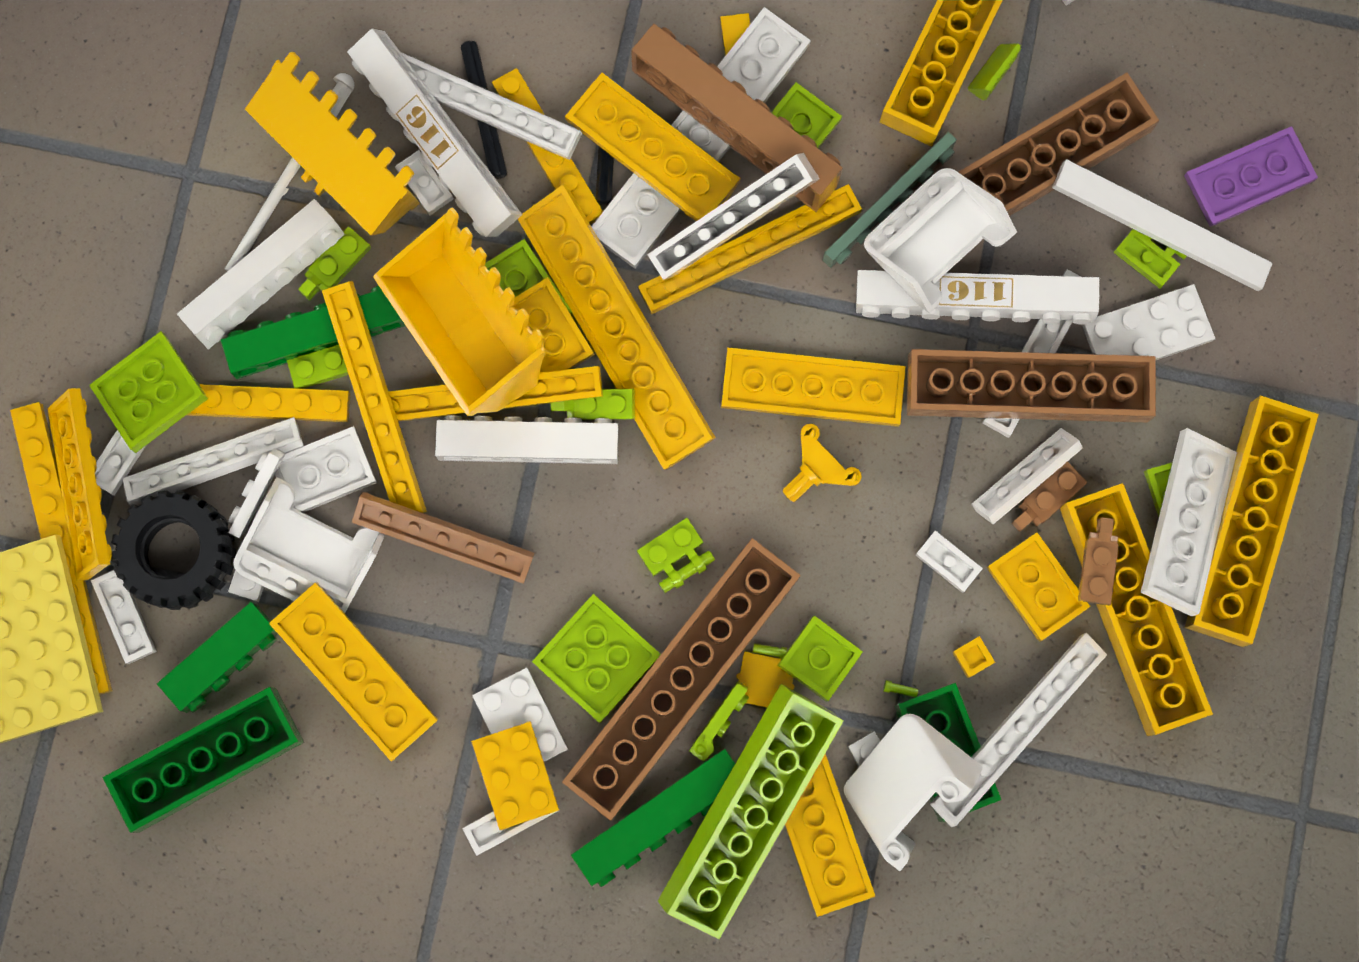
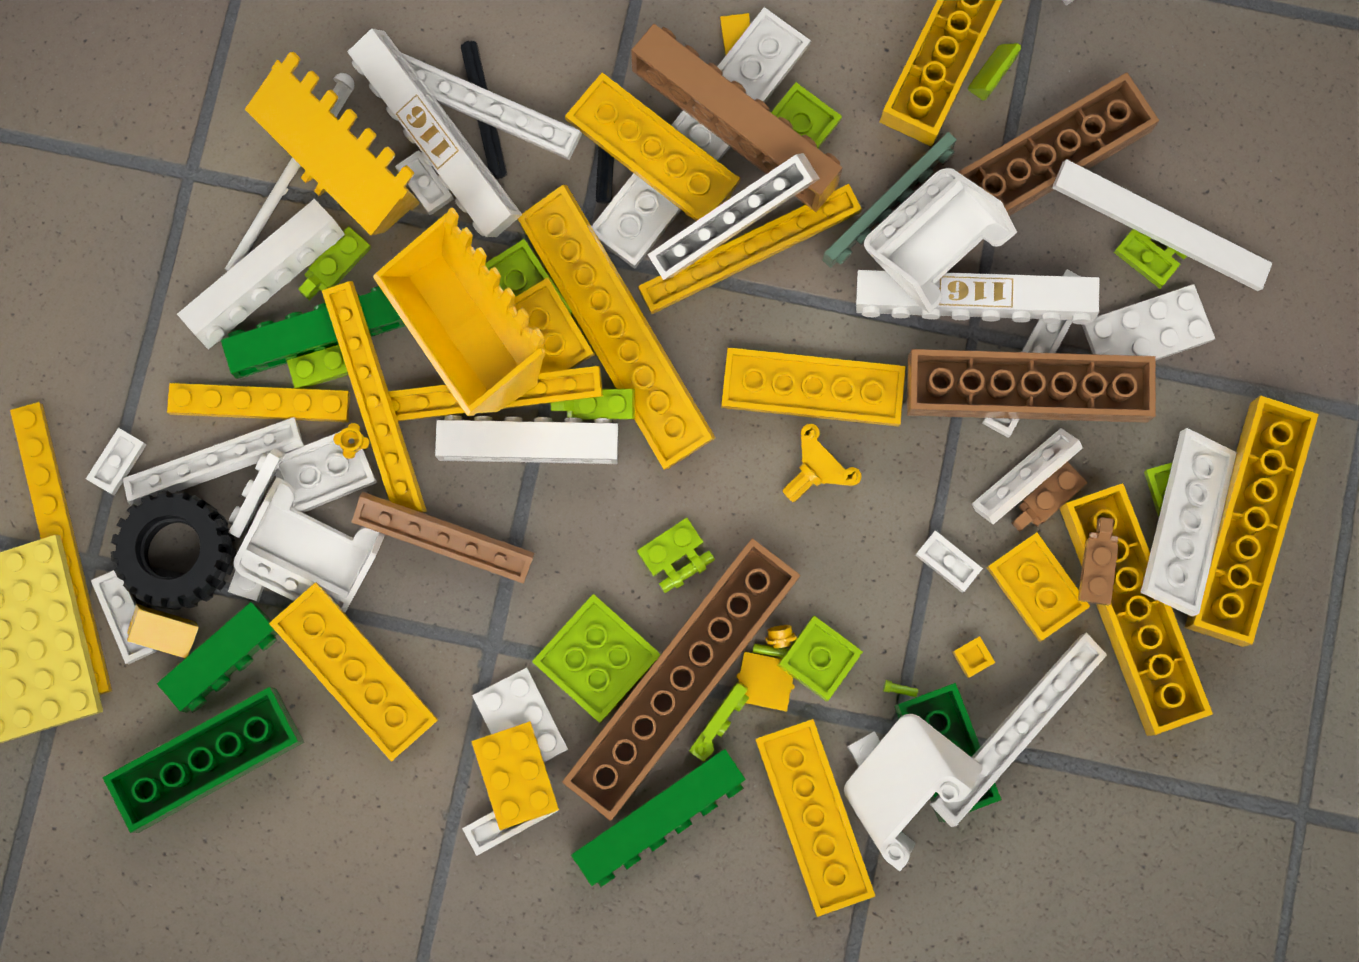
yellow plate [47,388,112,581] -> none
lime plate [89,331,208,453] -> none
yellow plate [492,68,603,225] -> none
lime brick [658,684,844,939] -> none
medium lavender plate [1184,126,1318,227] -> none
none -> yellow hinge [127,604,199,658]
none -> yellow plate [333,423,370,459]
none -> yellow plate [765,625,797,648]

